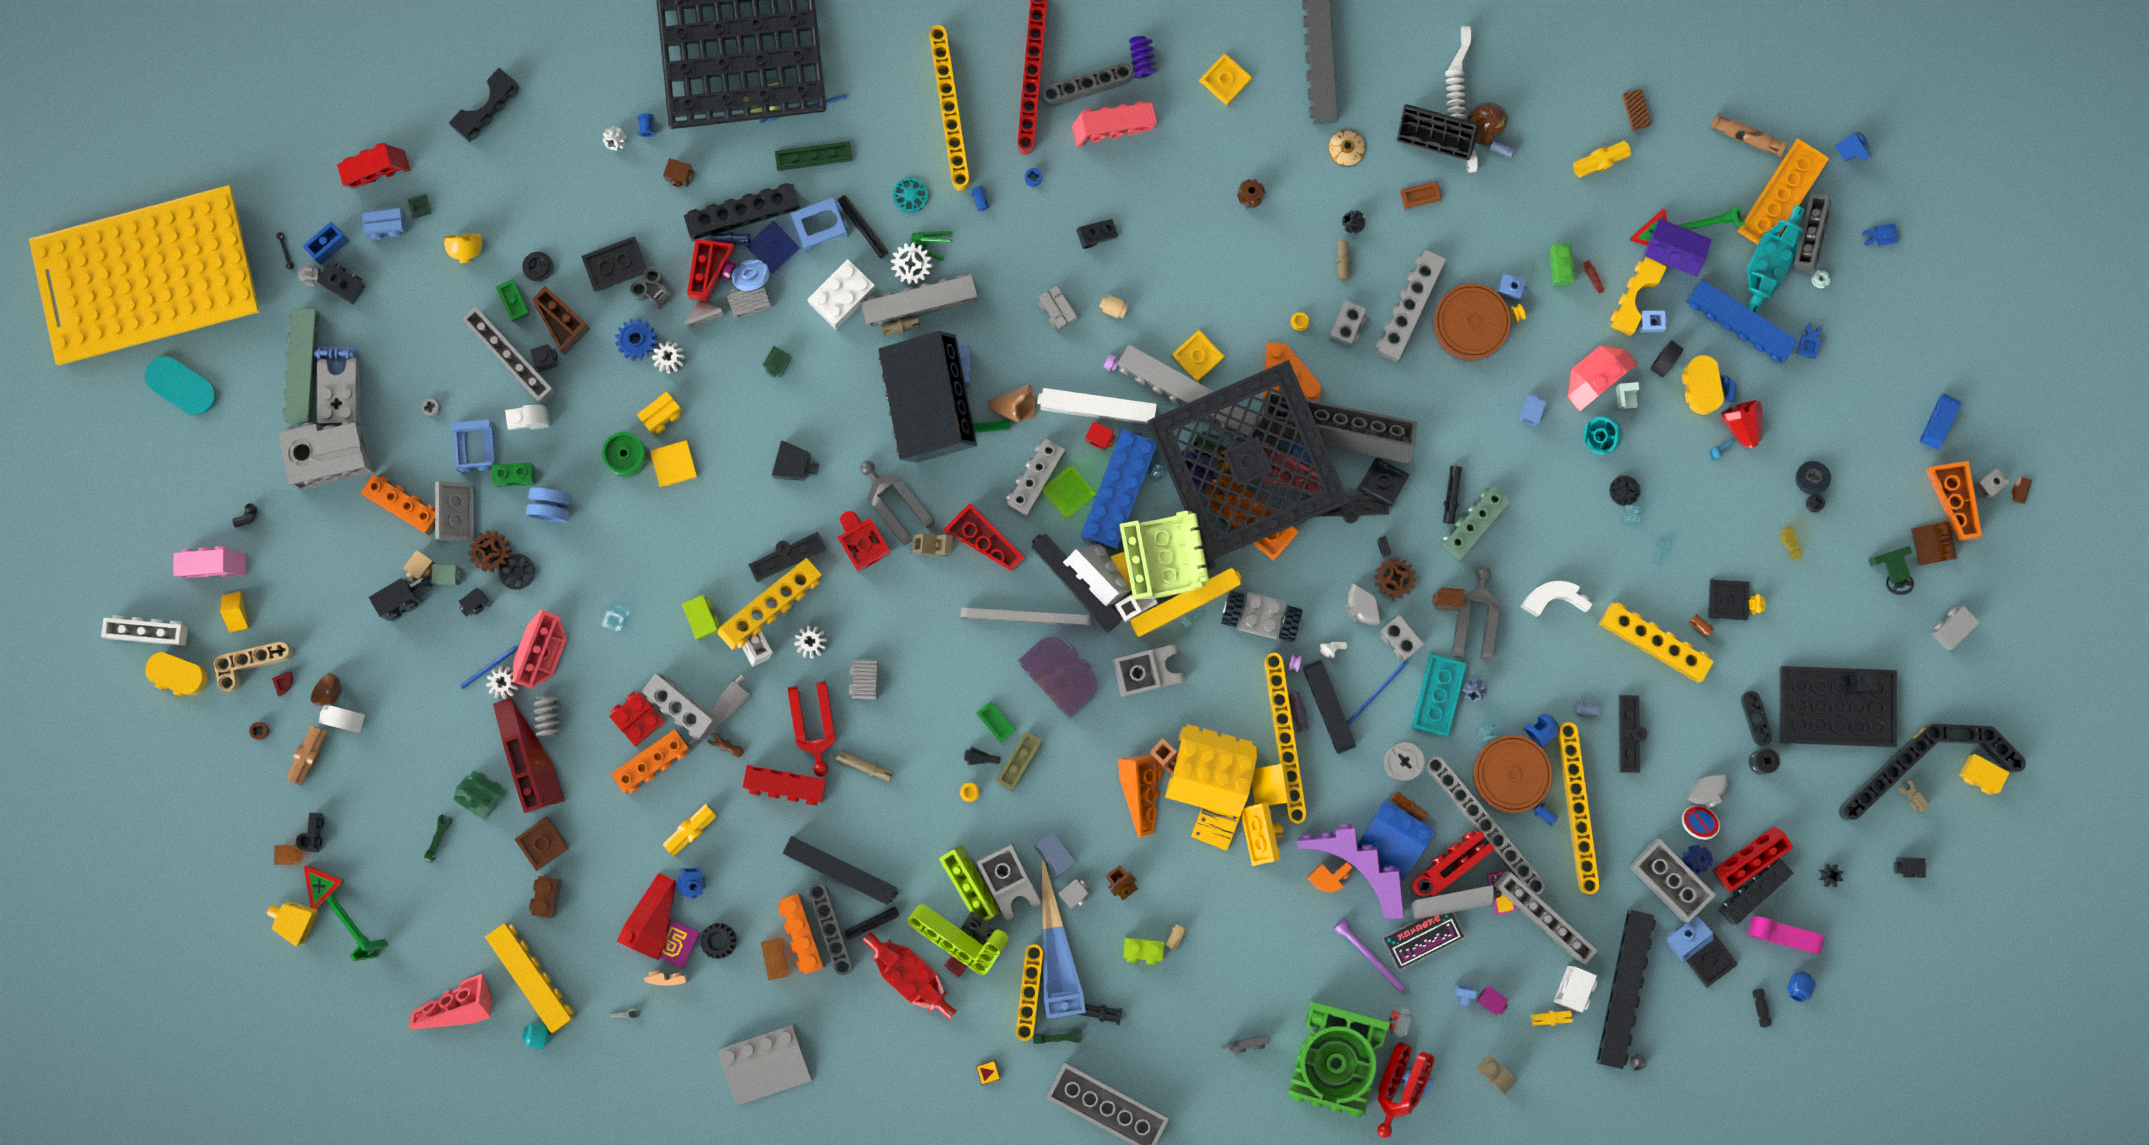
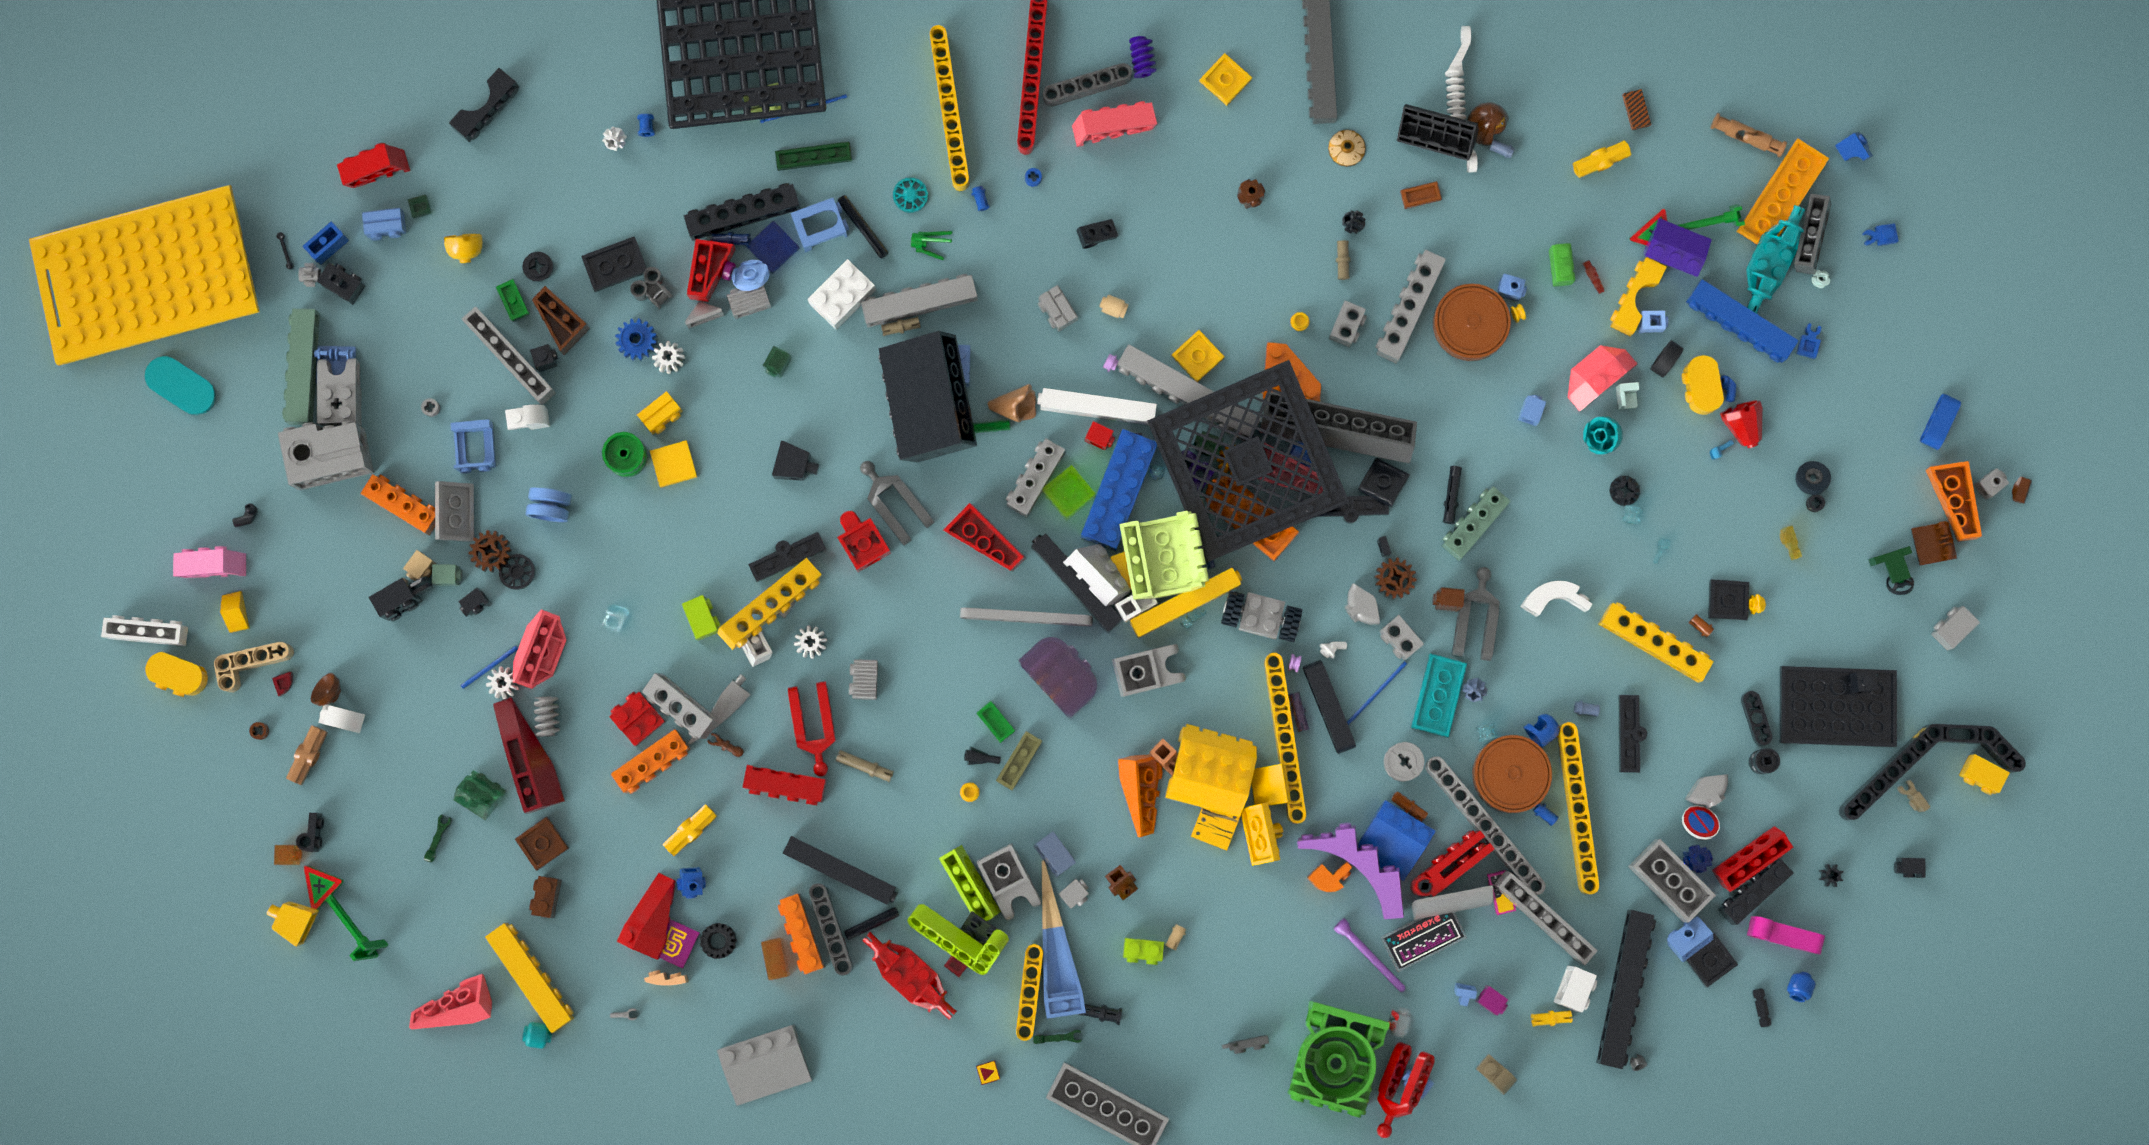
green brick [492,462,536,487] -> none
reddish brown brick [663,158,694,188] -> none
white gear [891,242,933,284] -> none
dark tan brick [912,534,954,557] -> none

